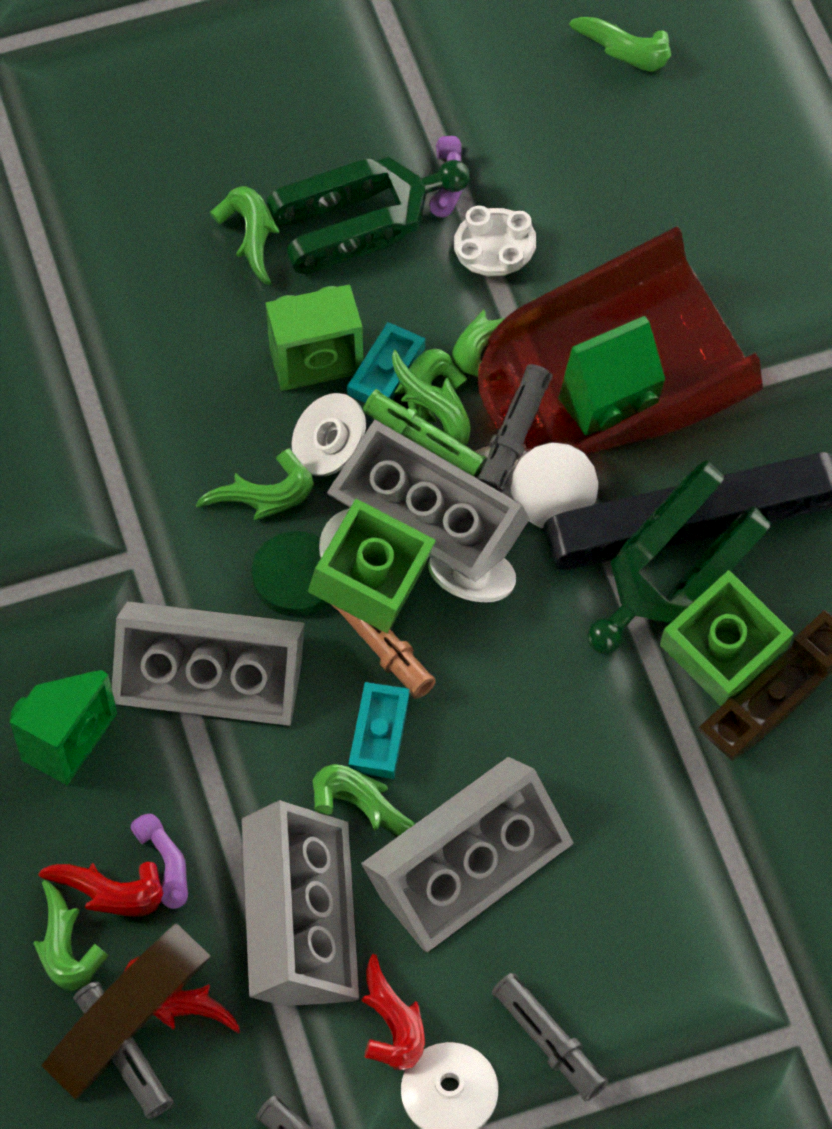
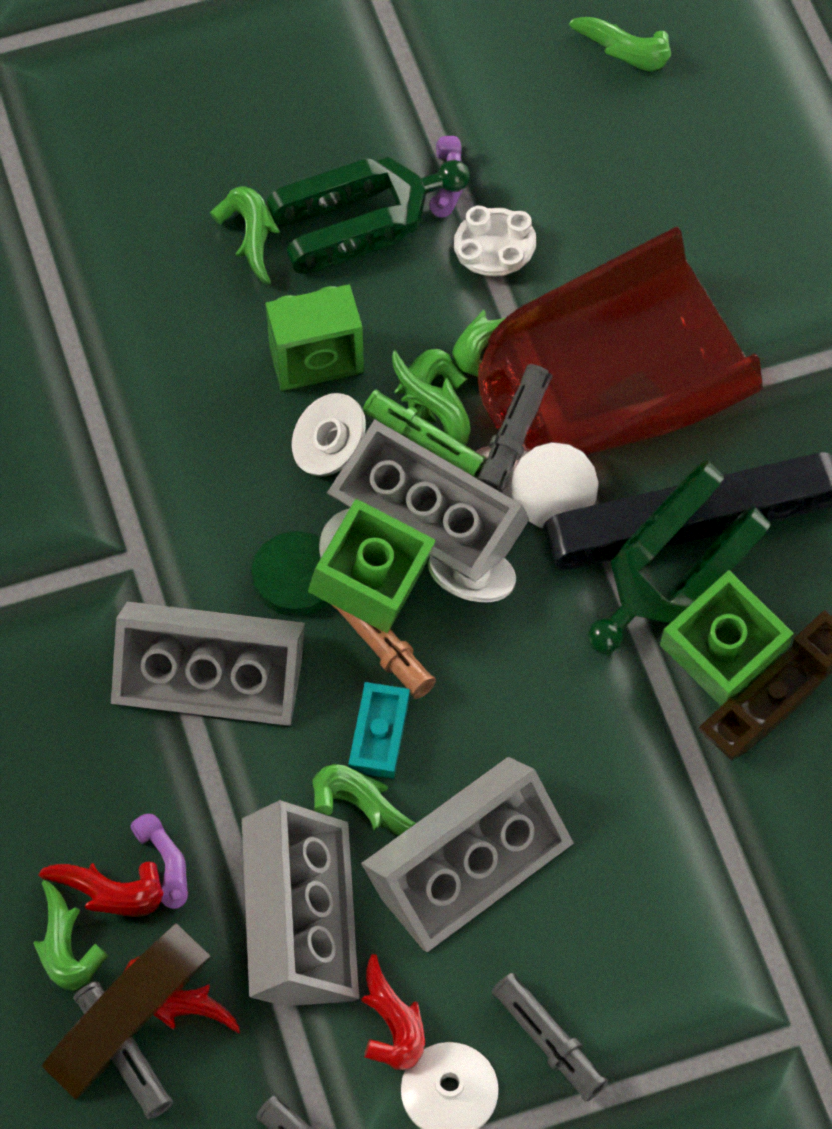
green slope [10,670,117,786] -> none
bright green piece [196,448,314,521] -> none
teal plate [347,322,425,403] -> none
green slope [558,316,665,436] -> none

